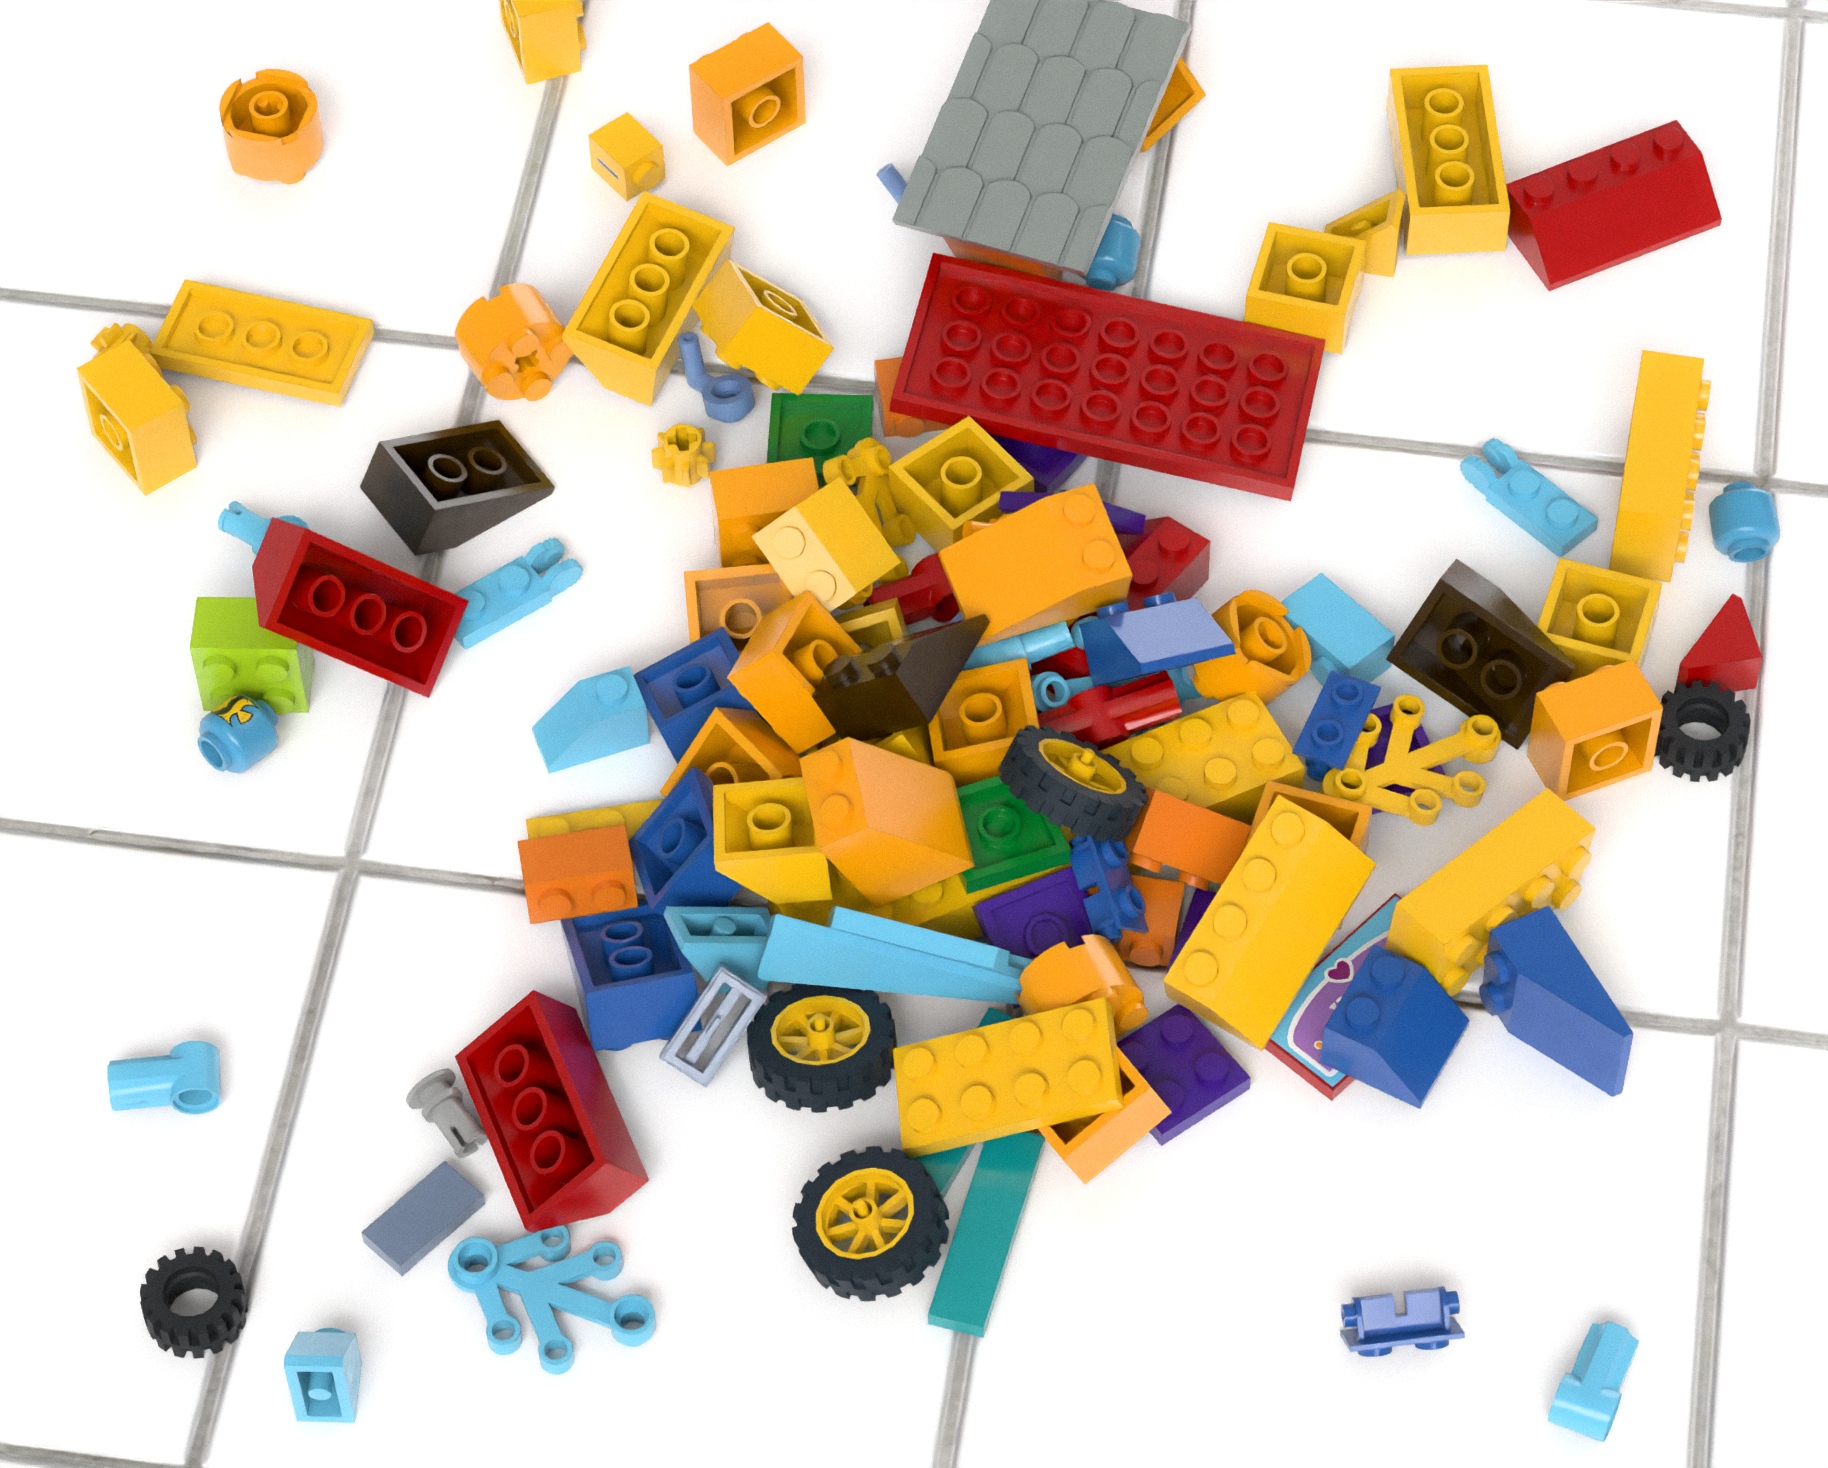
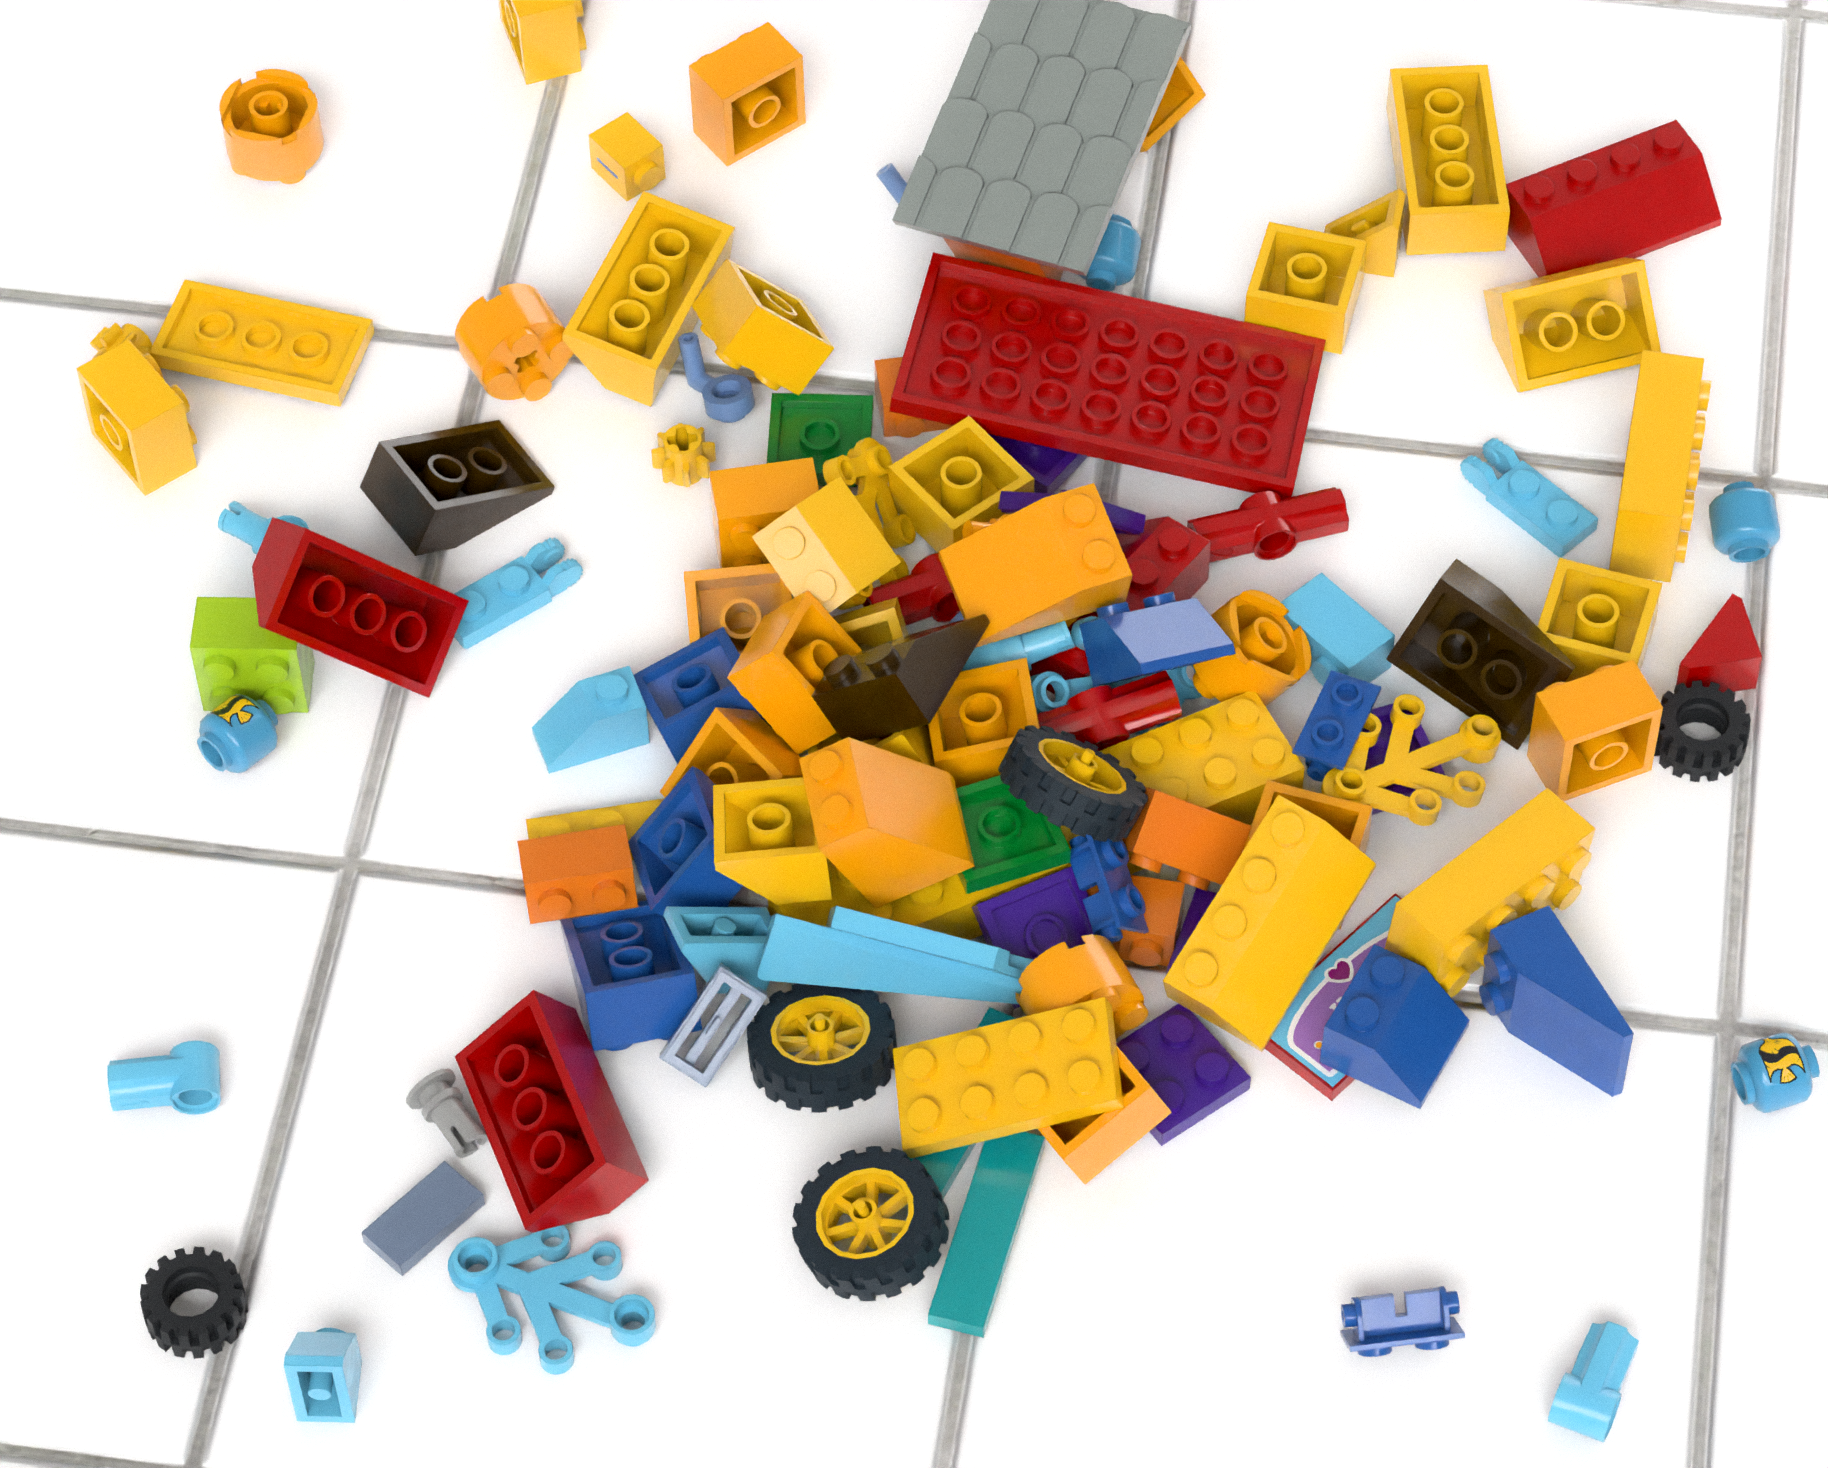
none -> red piece [1187,487,1349,563]
none -> yellow slope [1483,257,1661,392]
none -> dark azure head [1731,1033,1820,1113]

